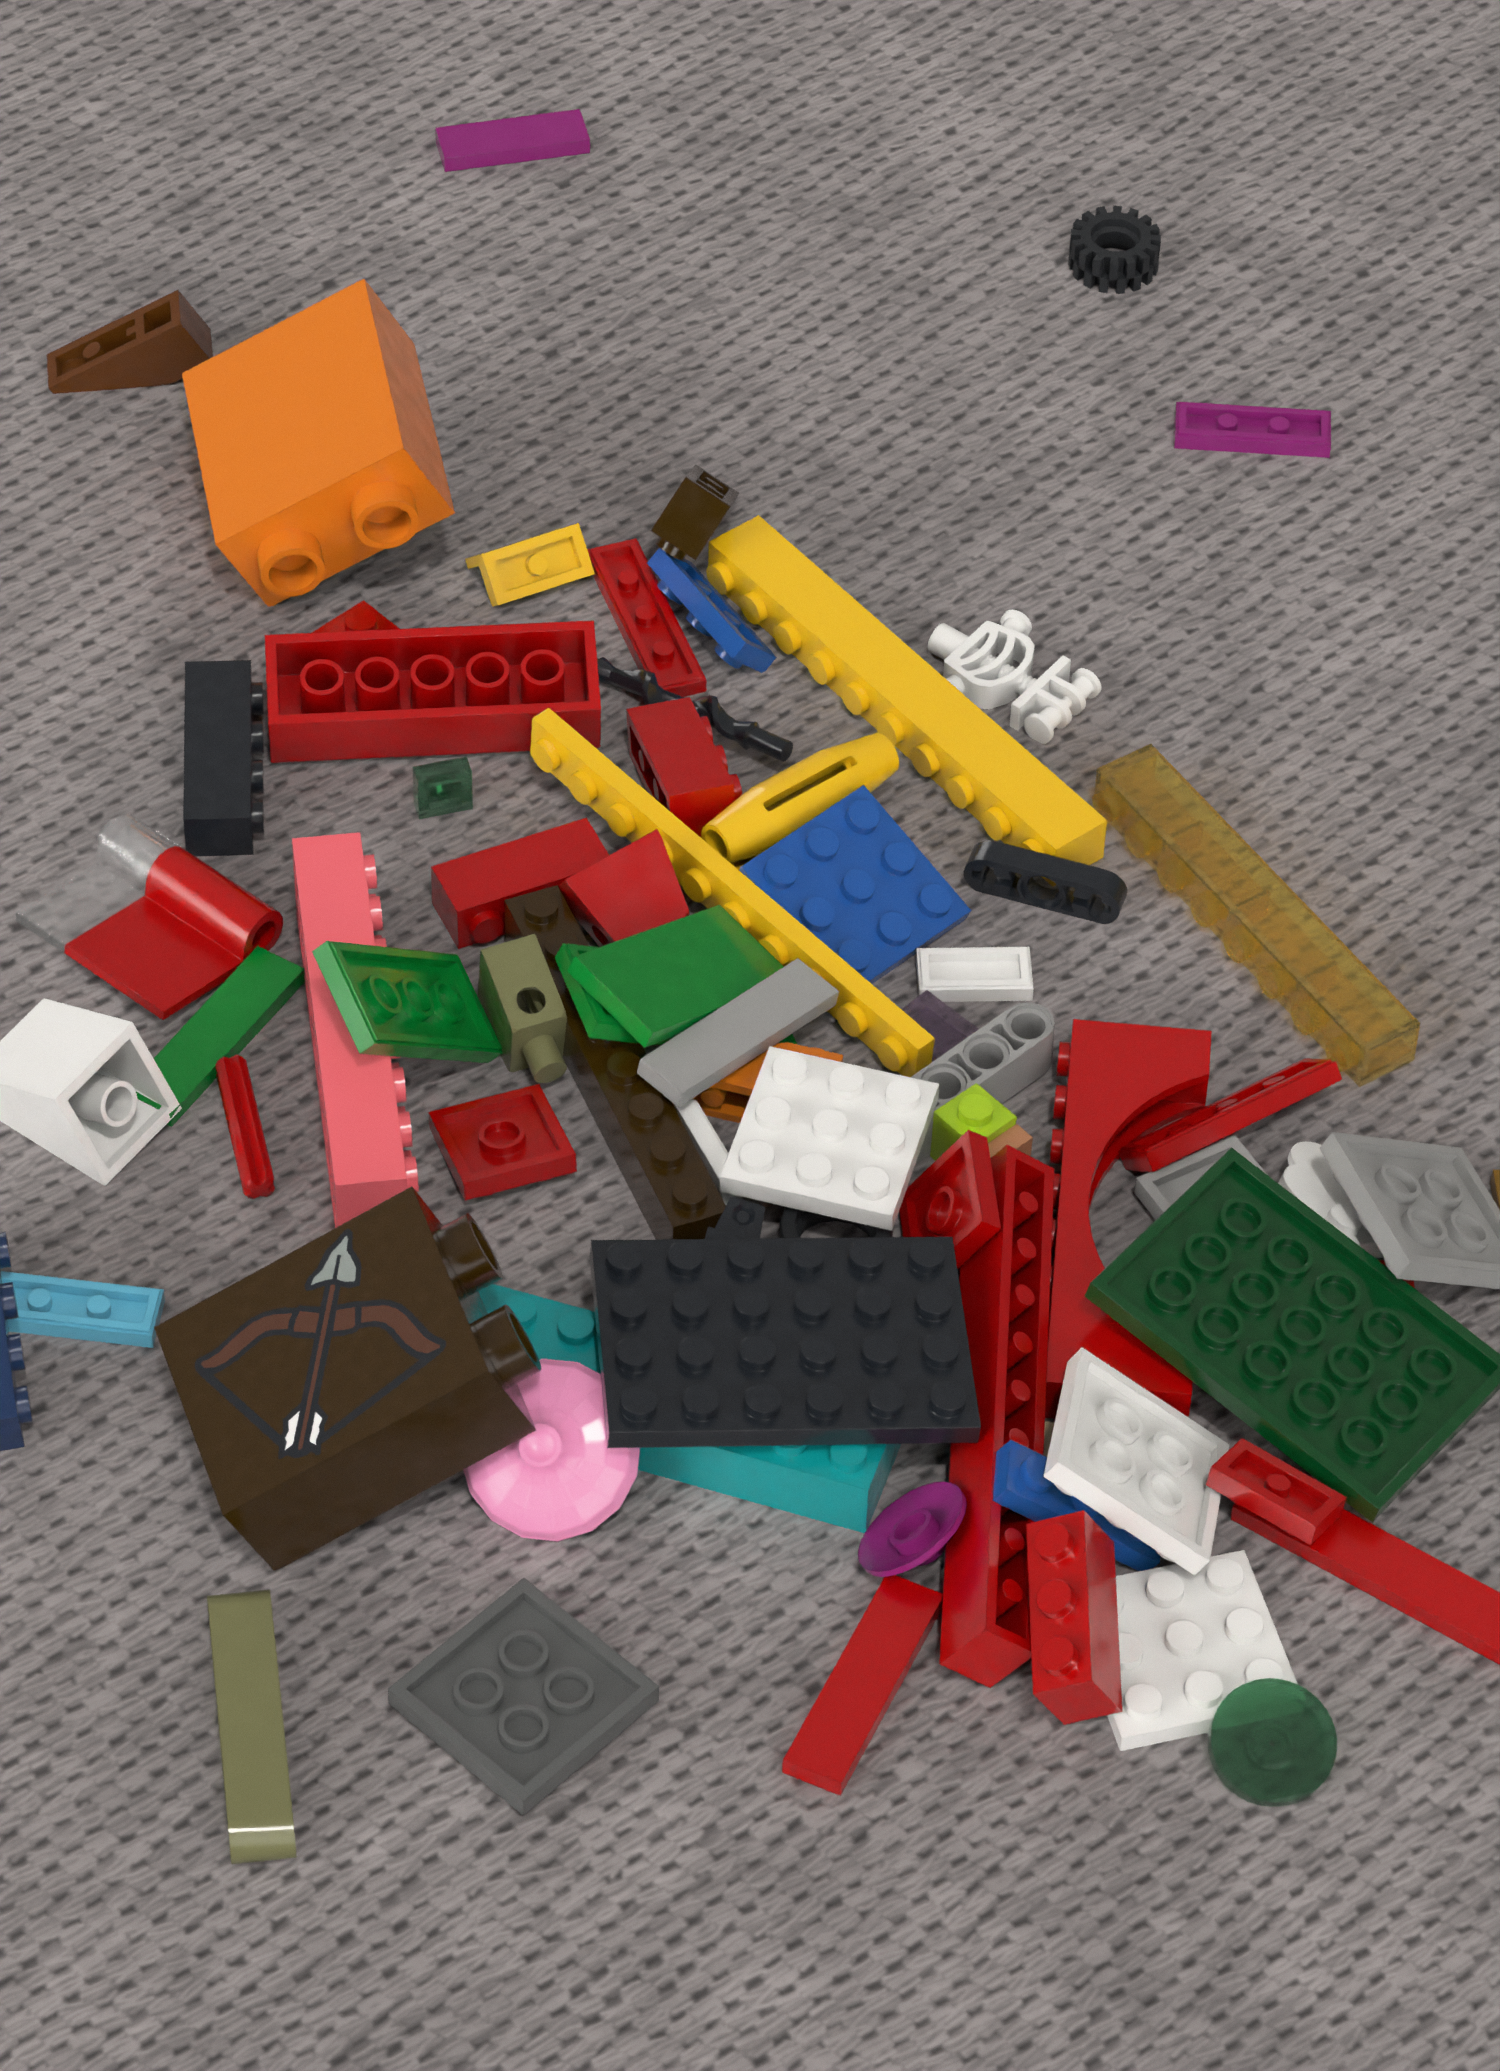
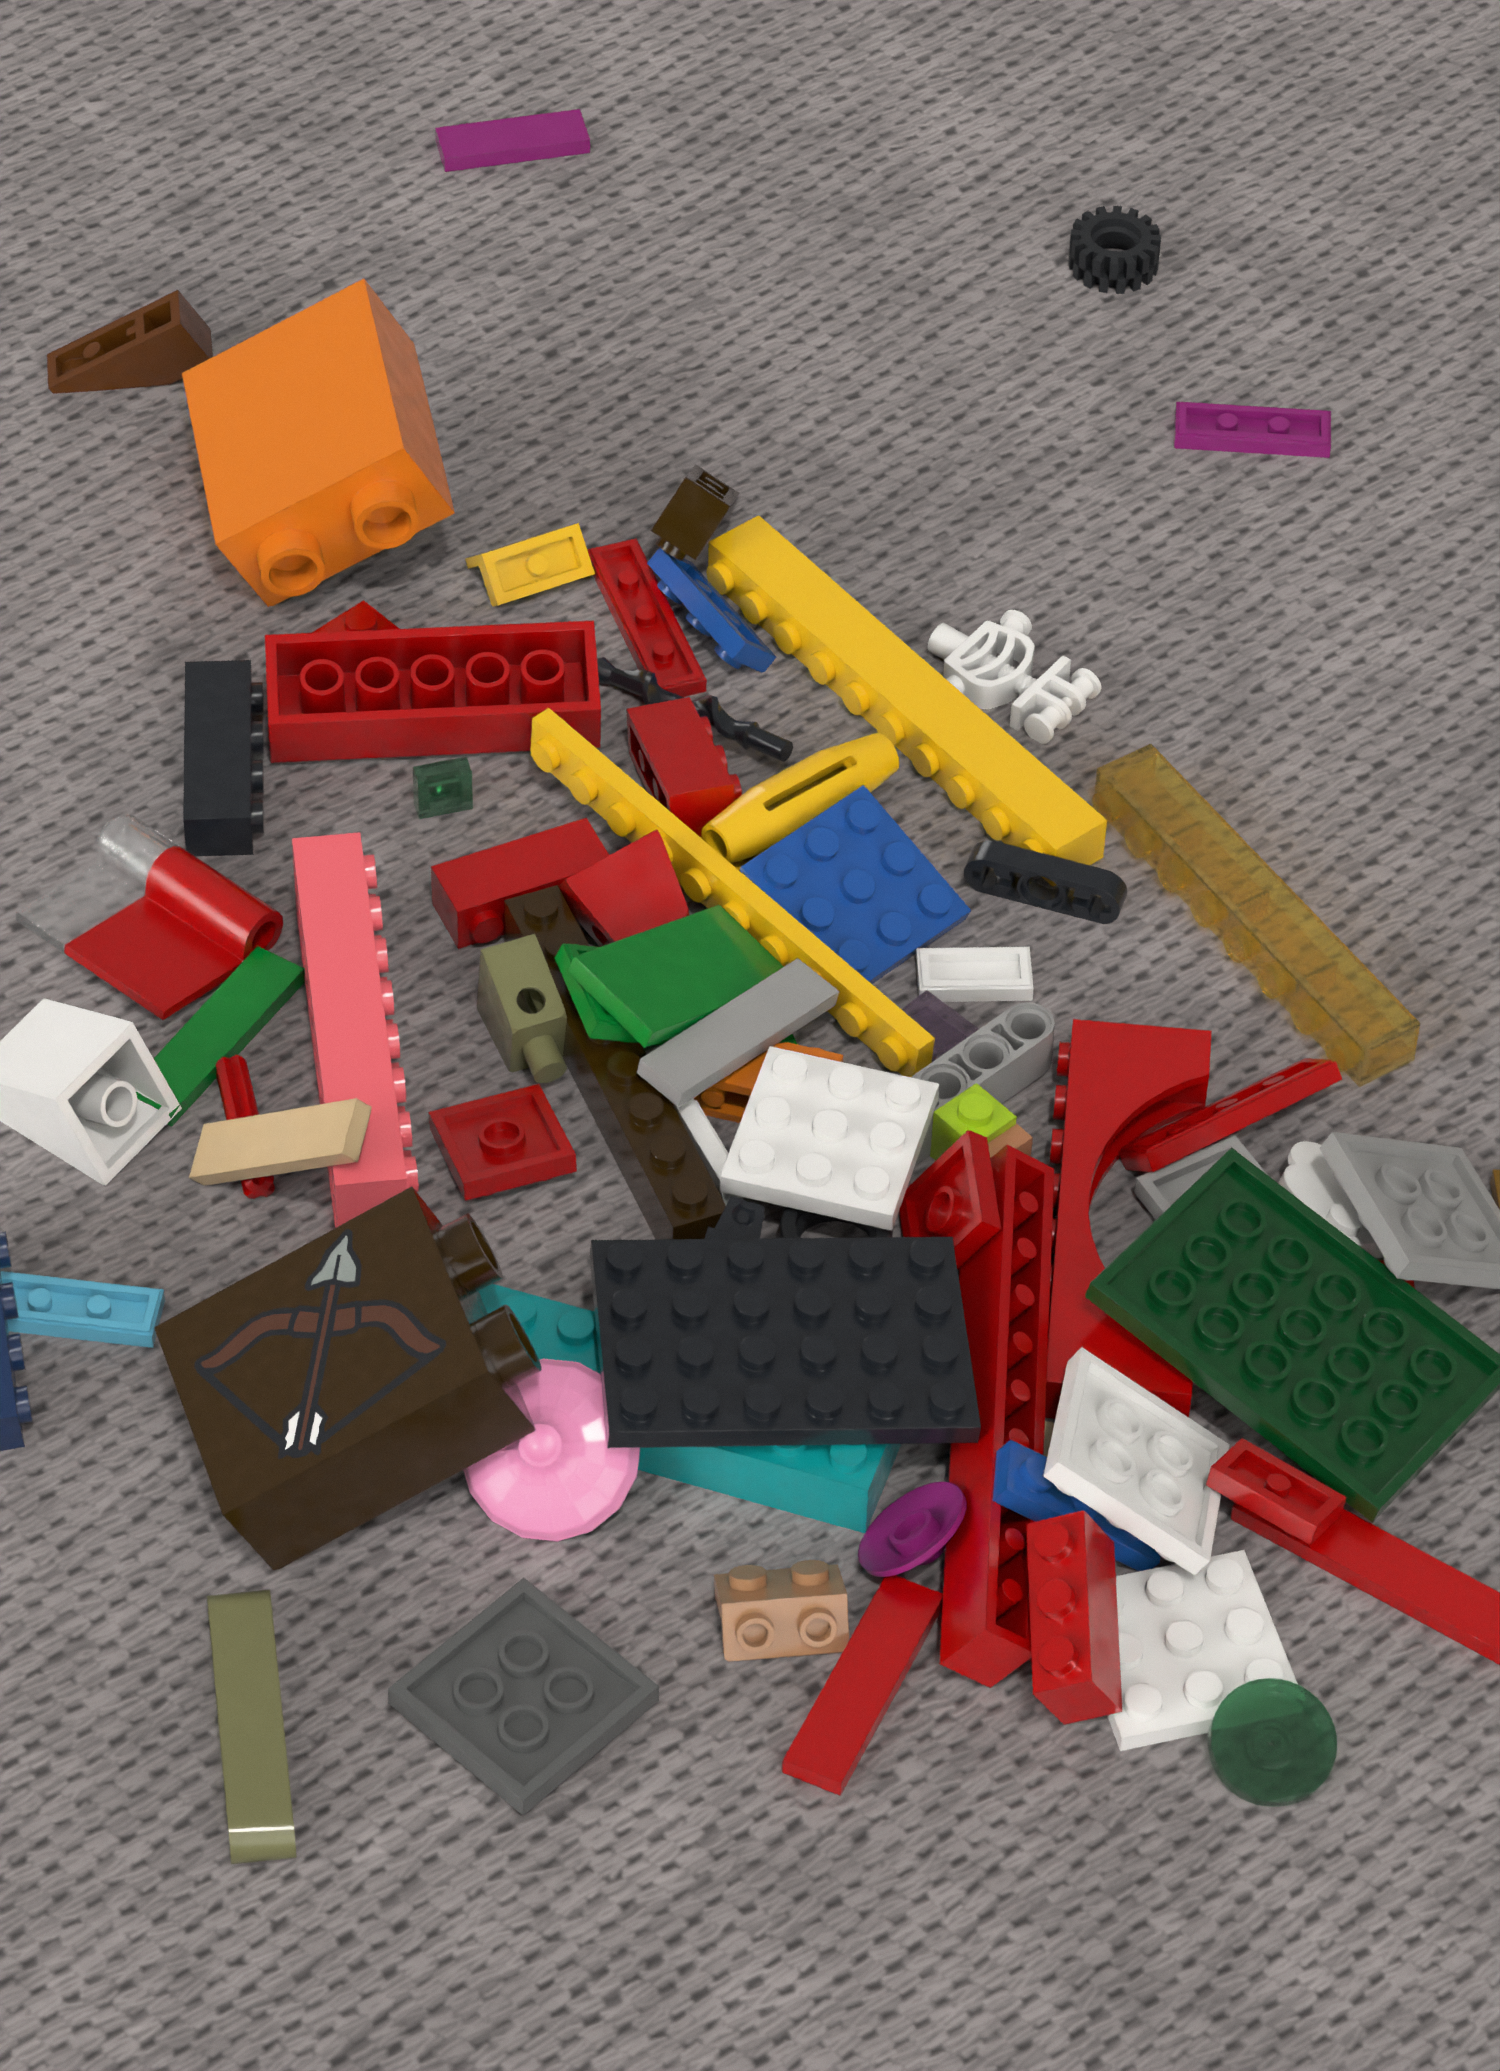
green tile [312,941,503,1063] -> none
none -> tan tile [189,1098,372,1186]
none -> medium nougat bracket [714,1560,849,1662]

